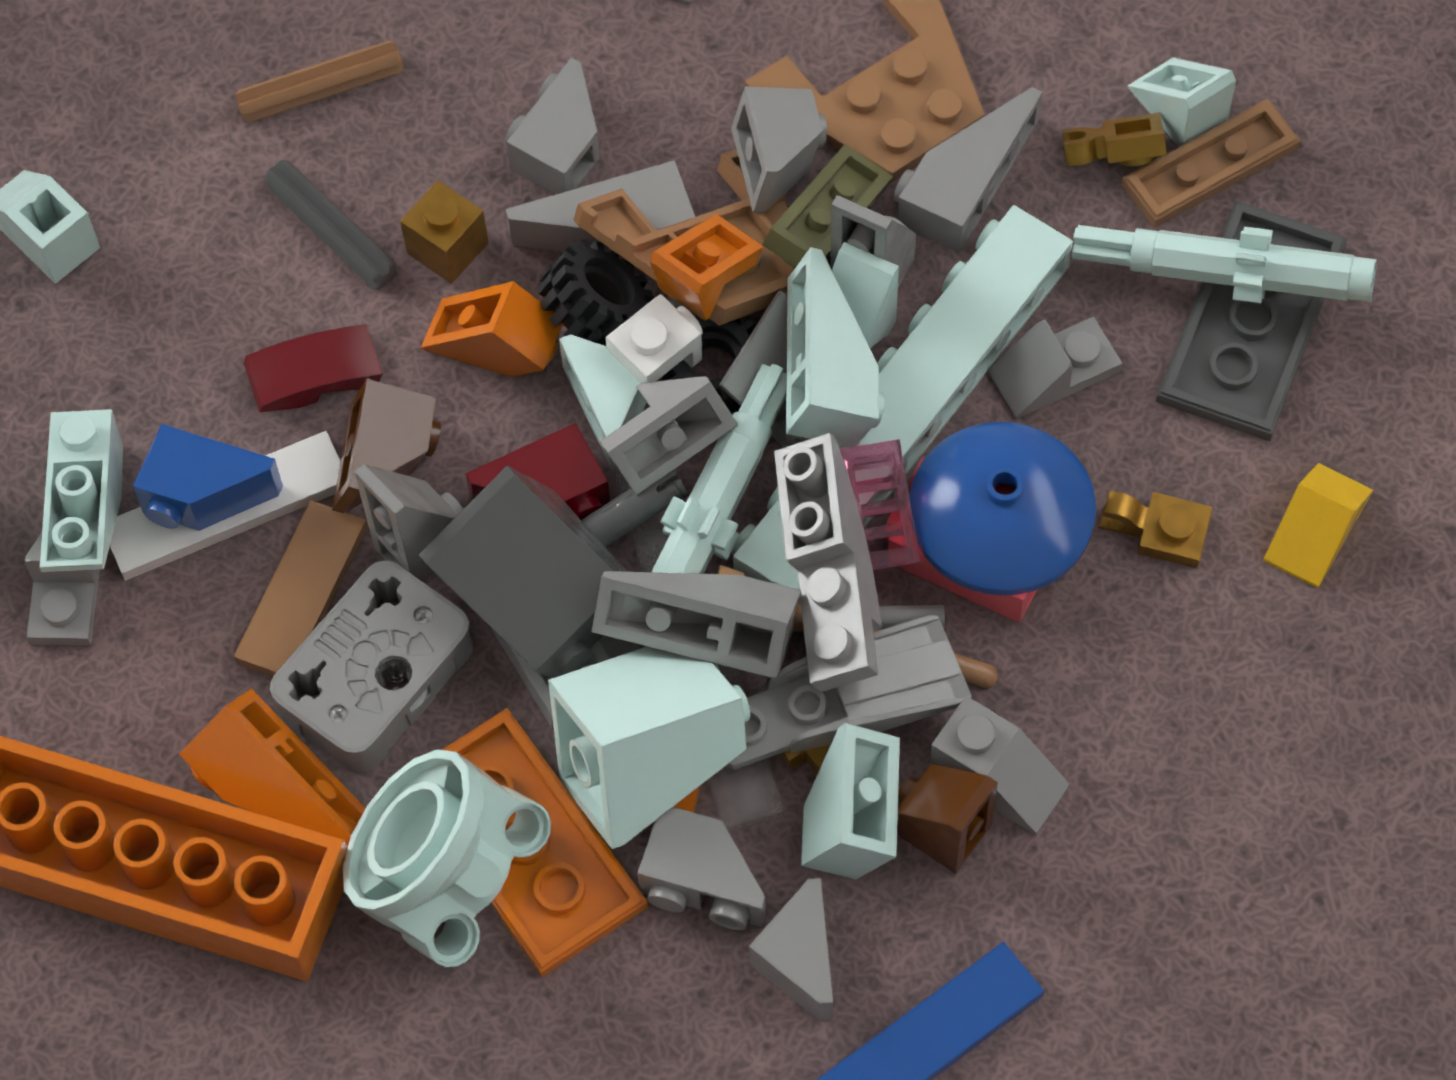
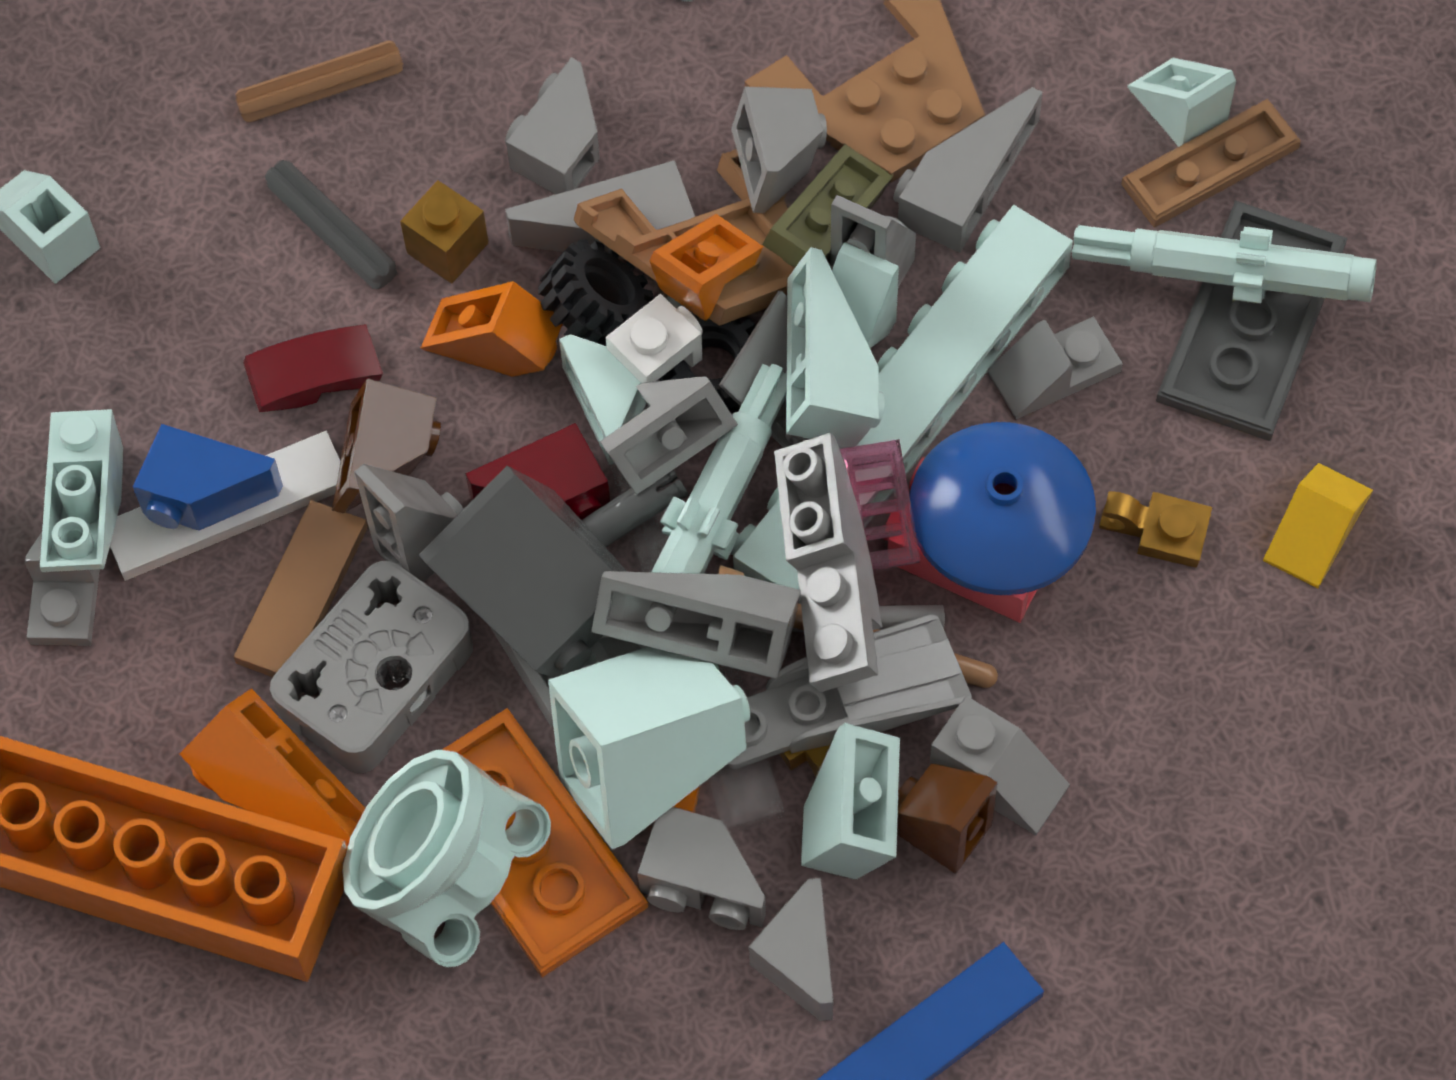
pearl gold plate [1062,113,1167,166] -> none

